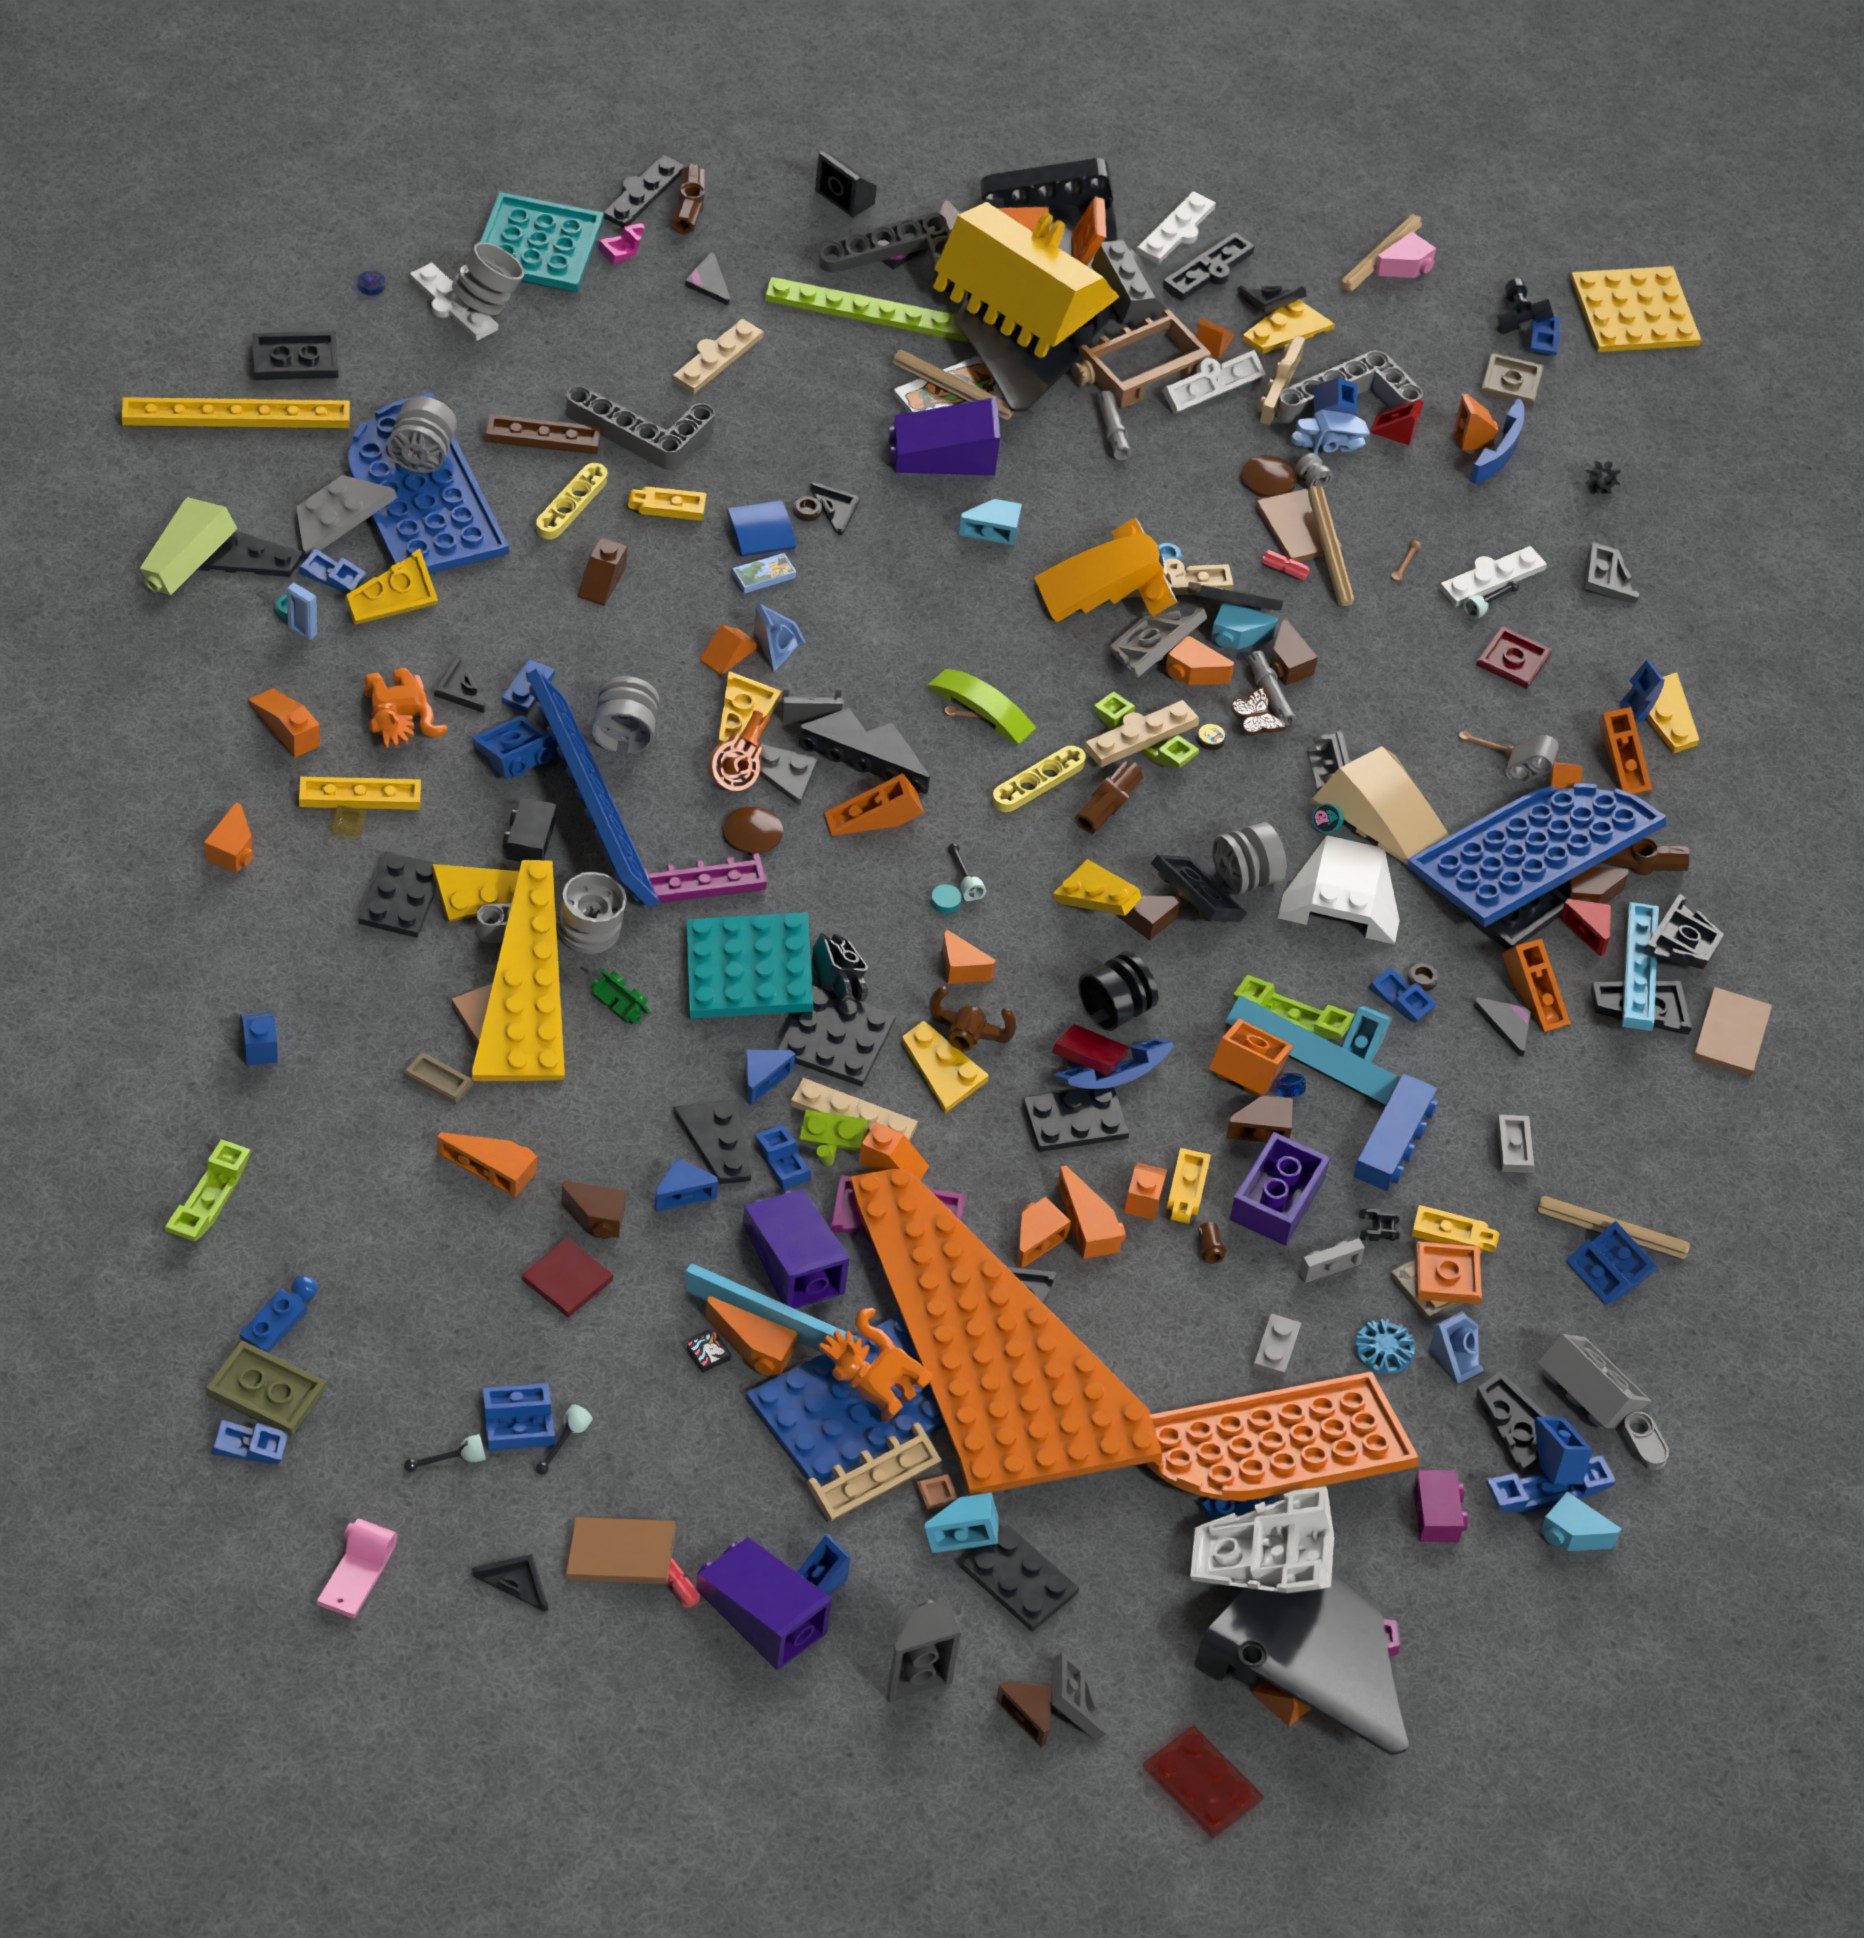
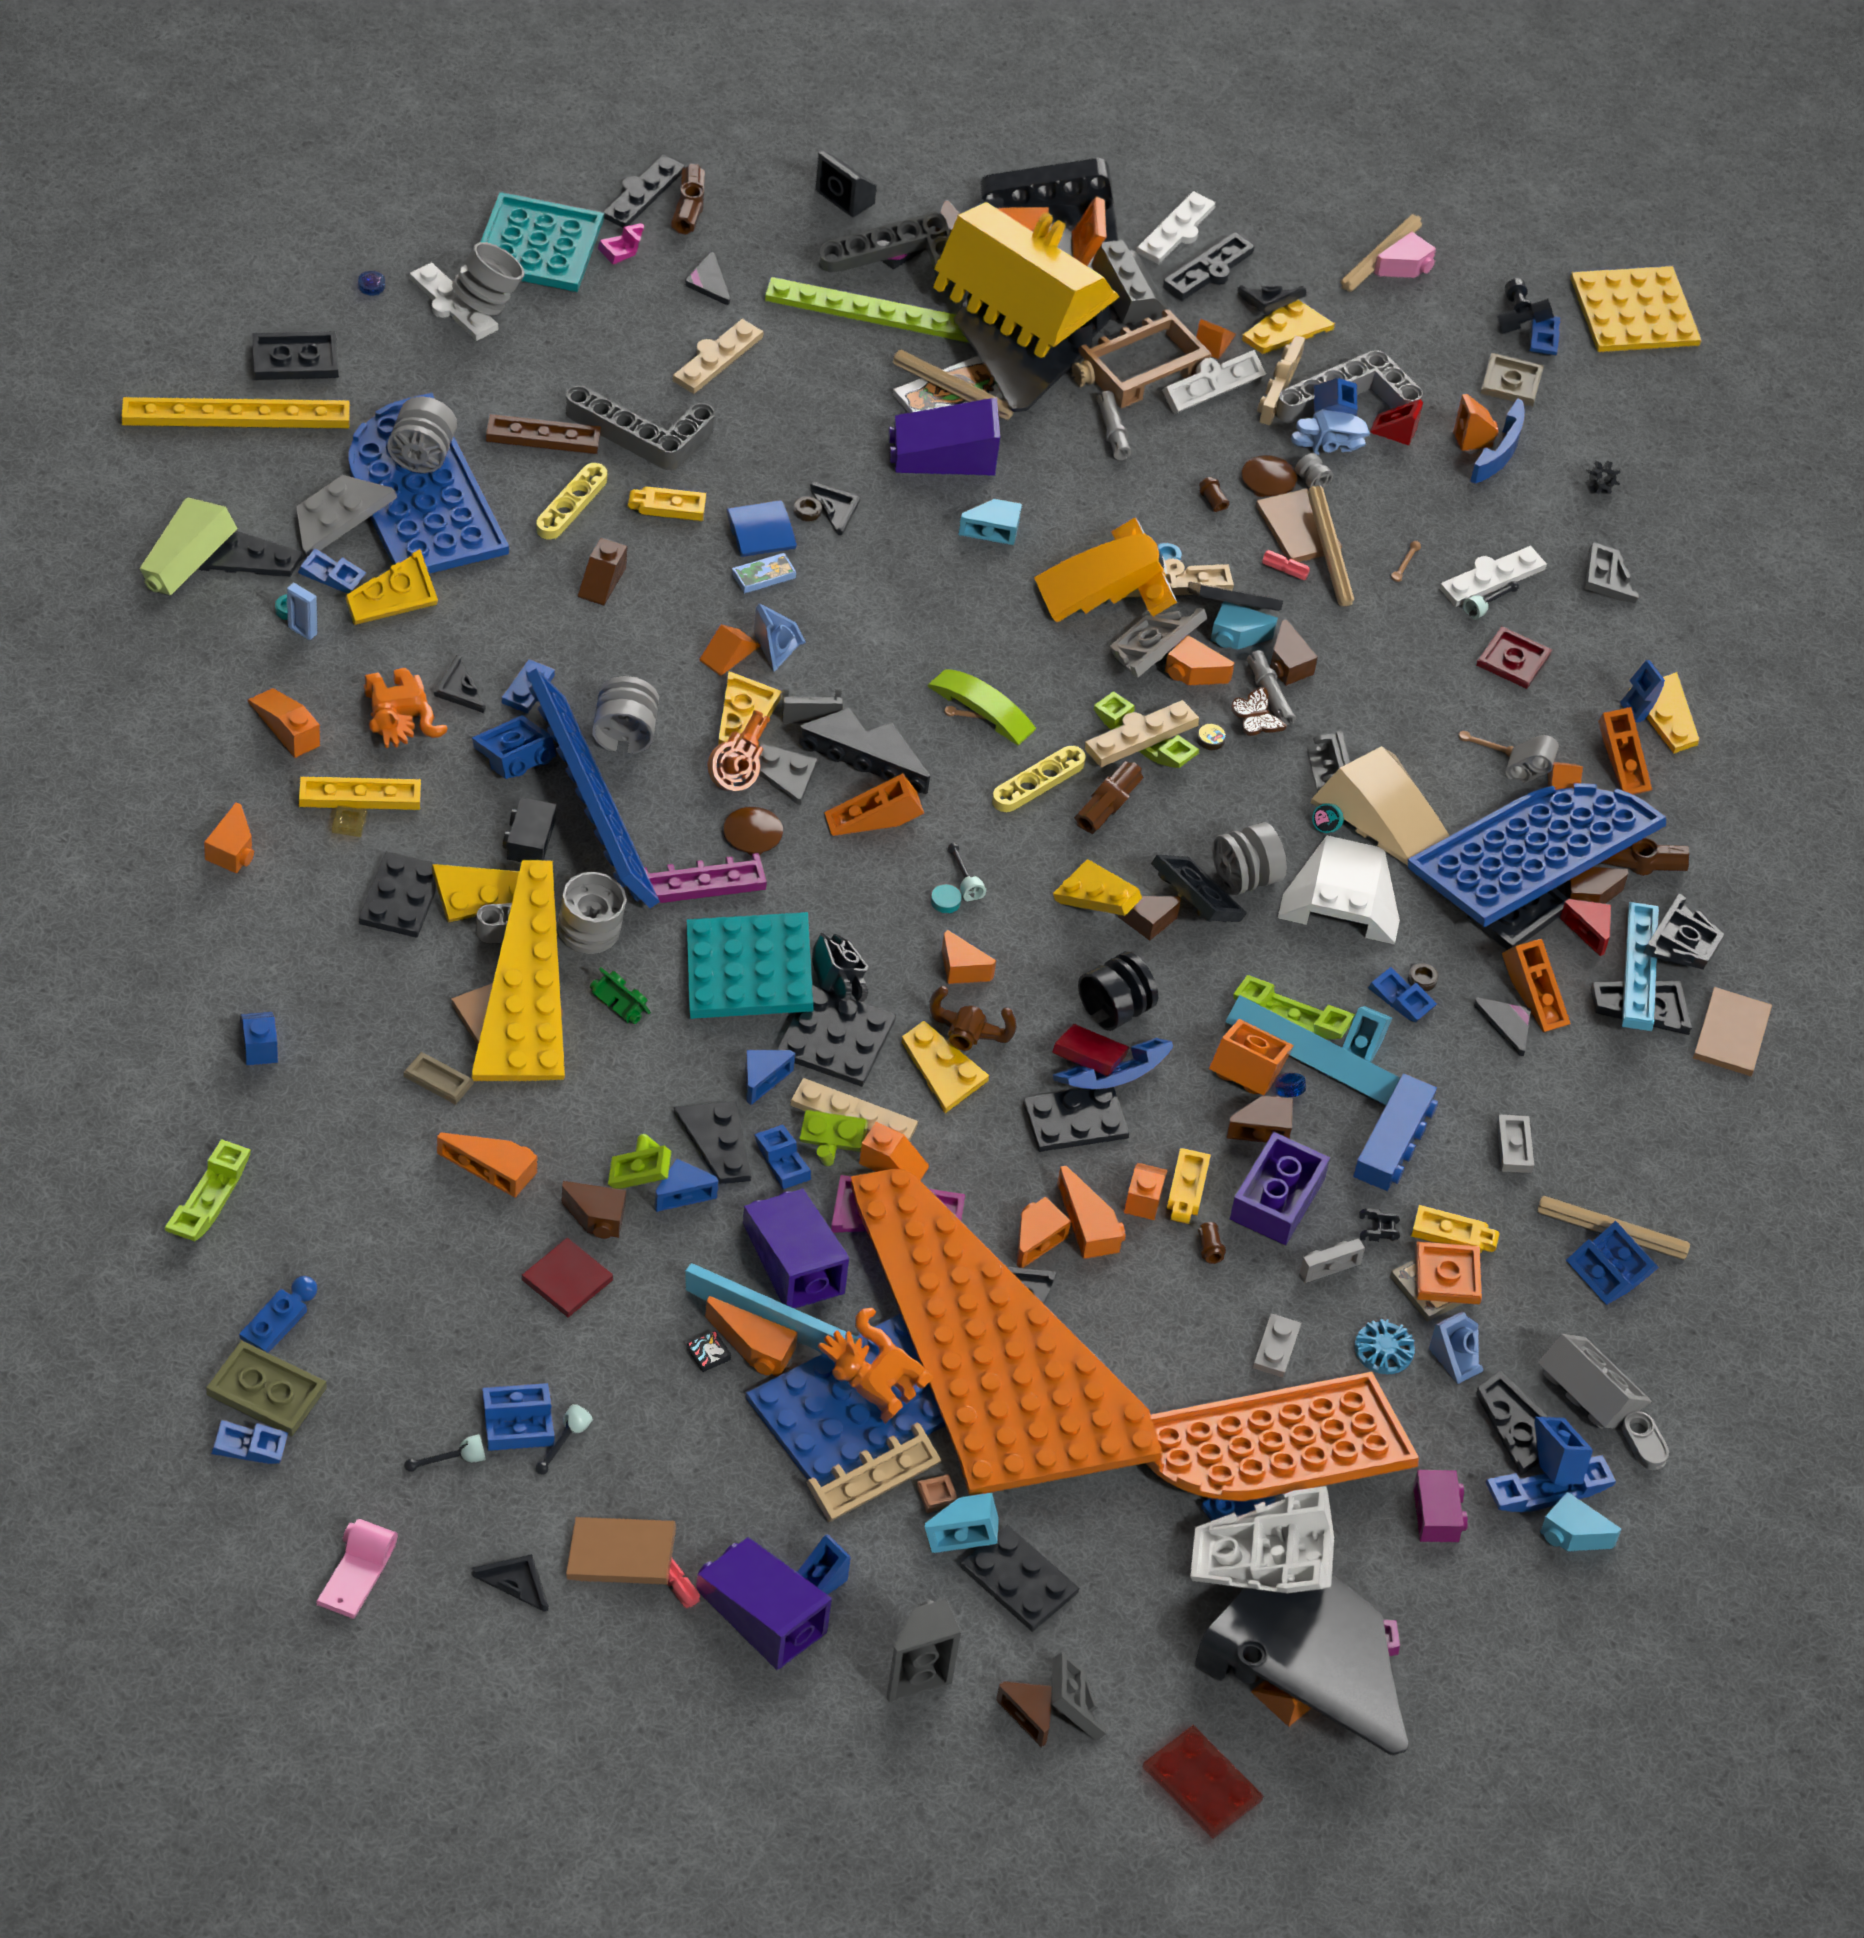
none -> lime plate [608,1134,671,1189]
none -> reddish brown pin [1199,477,1230,512]

